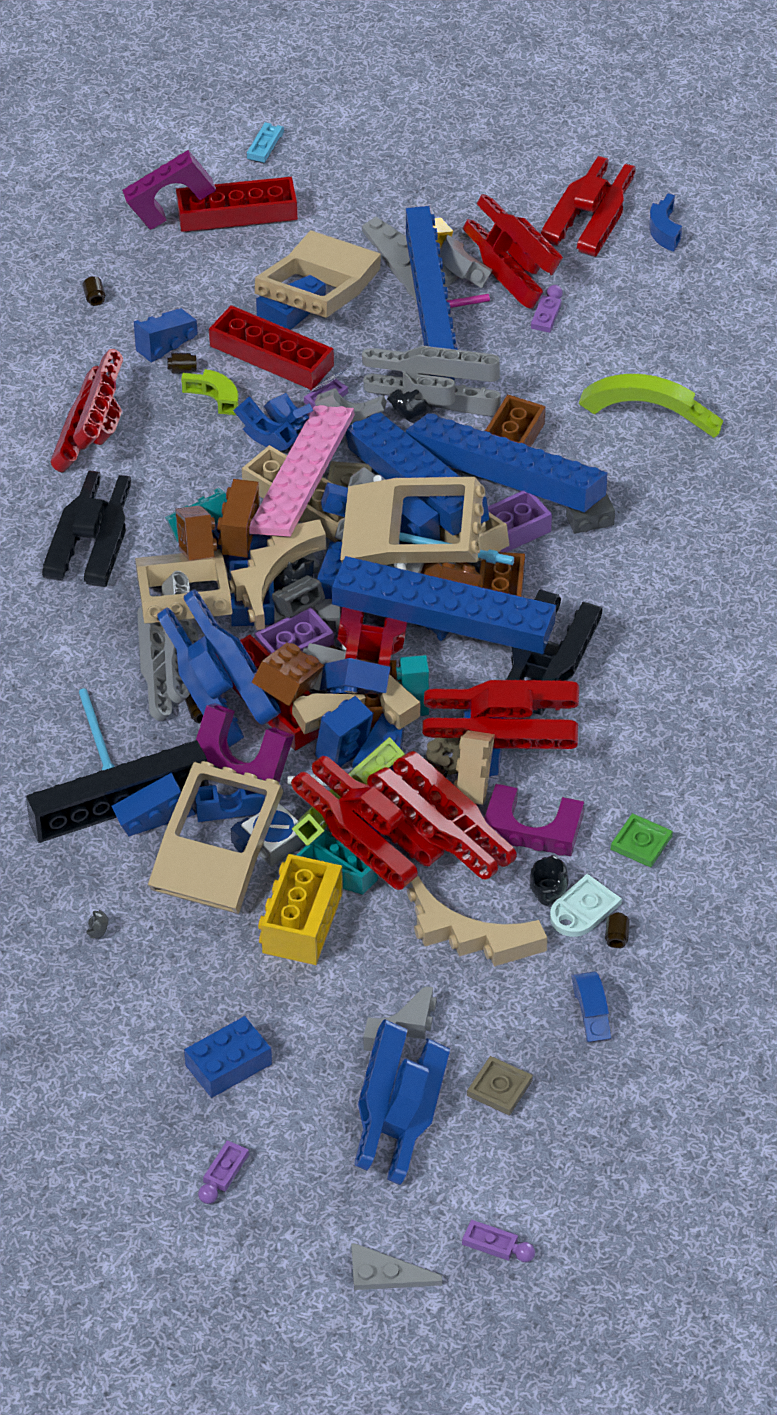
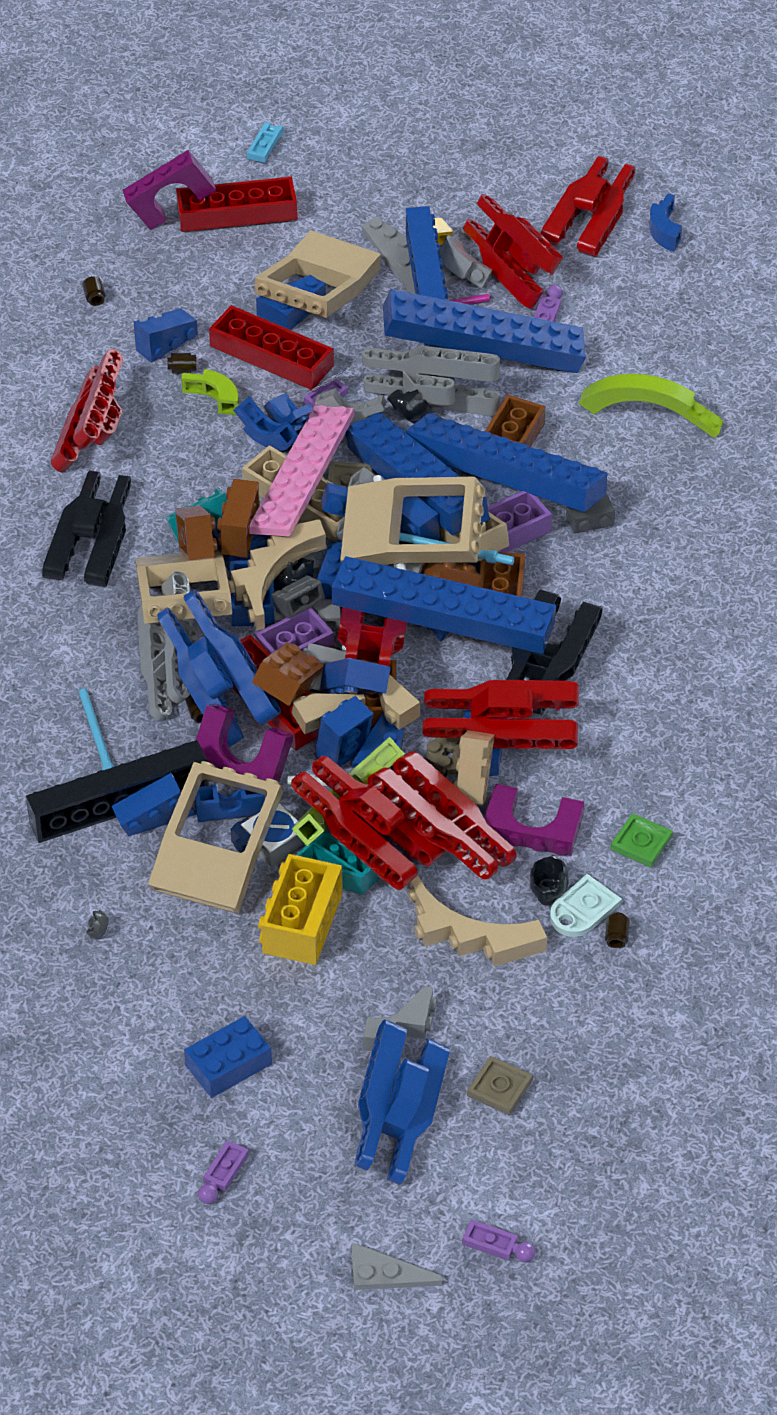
teal wedge [396,655,429,716] -> none
blue arch [571,971,611,1042] -> none
none -> blue brick [383,289,586,373]

